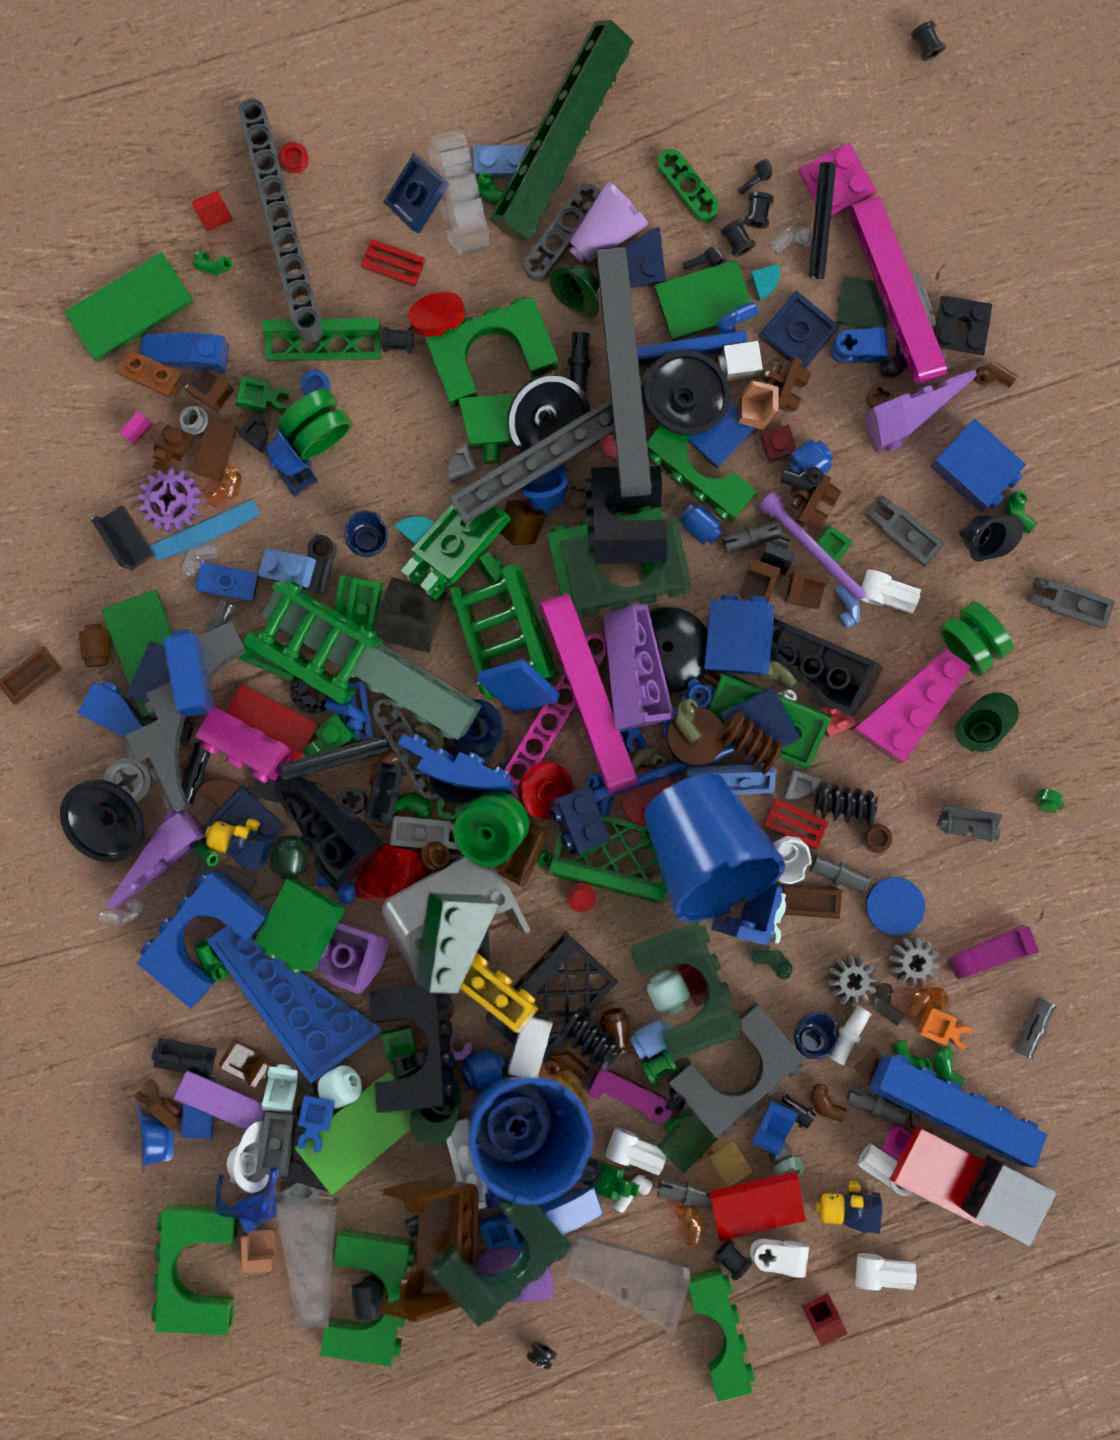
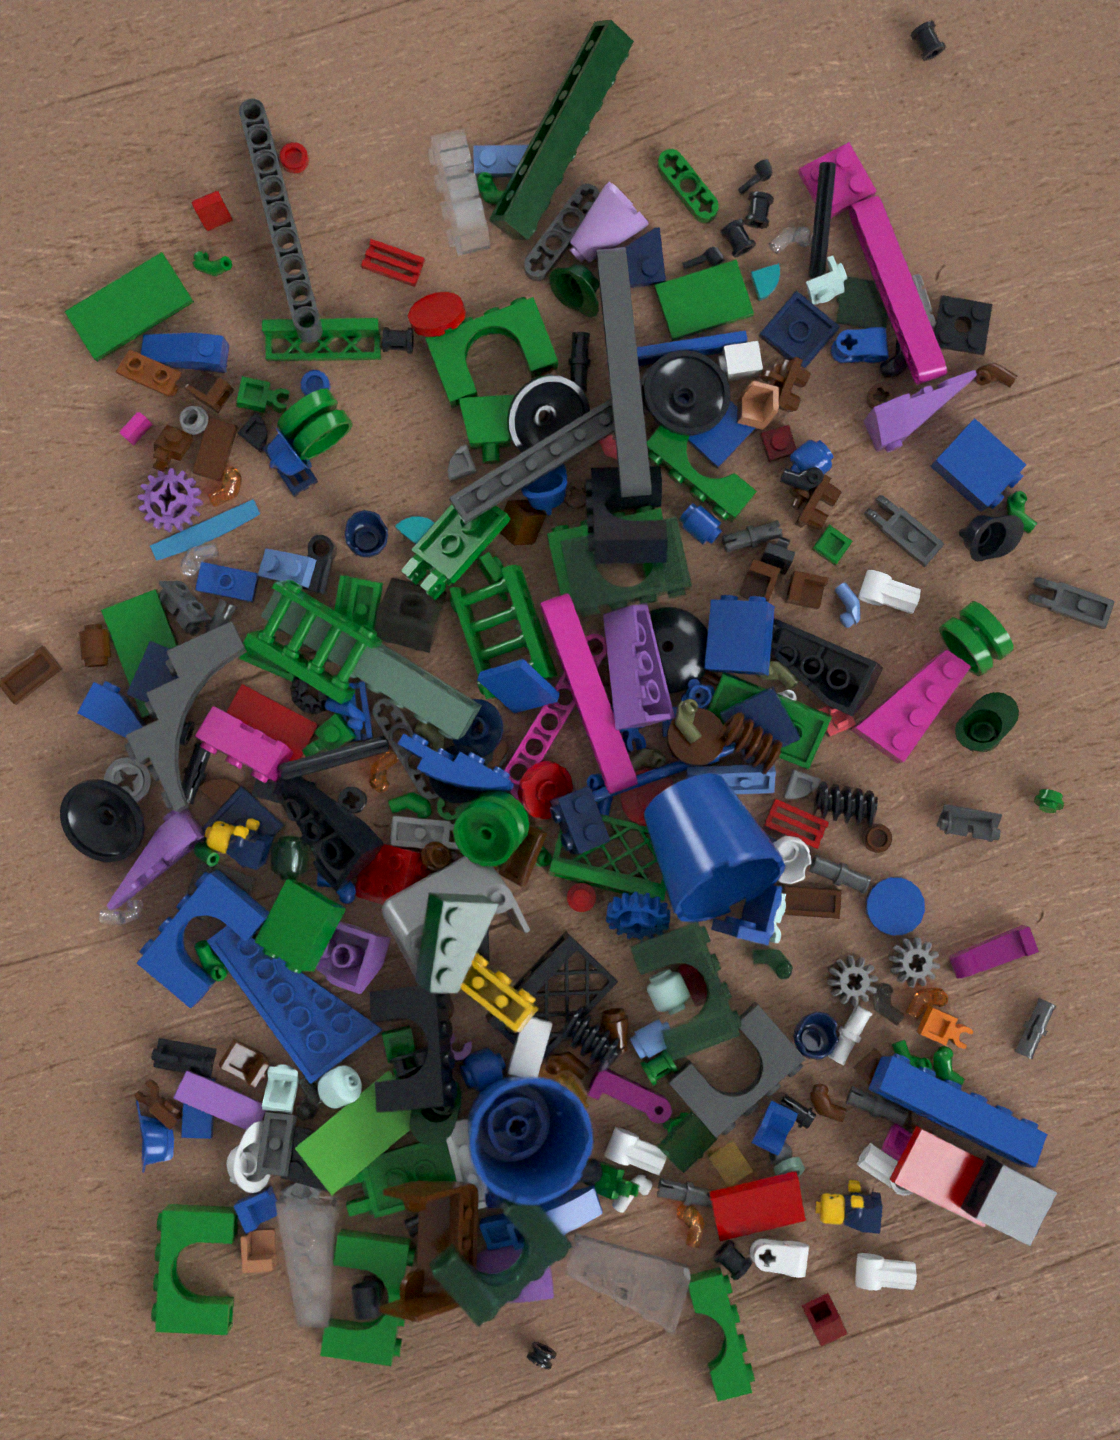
black panel [90,505,156,570] -> none
blue brick [163,630,214,717] -> none
clear blue helmet [215,1167,278,1221] -> none
blue plate [298,1096,335,1152] -> none
black hinge [365,761,405,825] -> none
dark blue tile [384,153,450,233] -> none
black hand [665,1088,688,1116] -> none
blue arm [717,302,758,334] -> none
medium lavender piece [757,491,865,600] -> none
none -> dark grey hinge [159,580,213,635]
none -> green tile [343,1141,457,1219]
none -> blue gear [606,891,671,940]
none -> light aqua bracket [806,255,847,305]

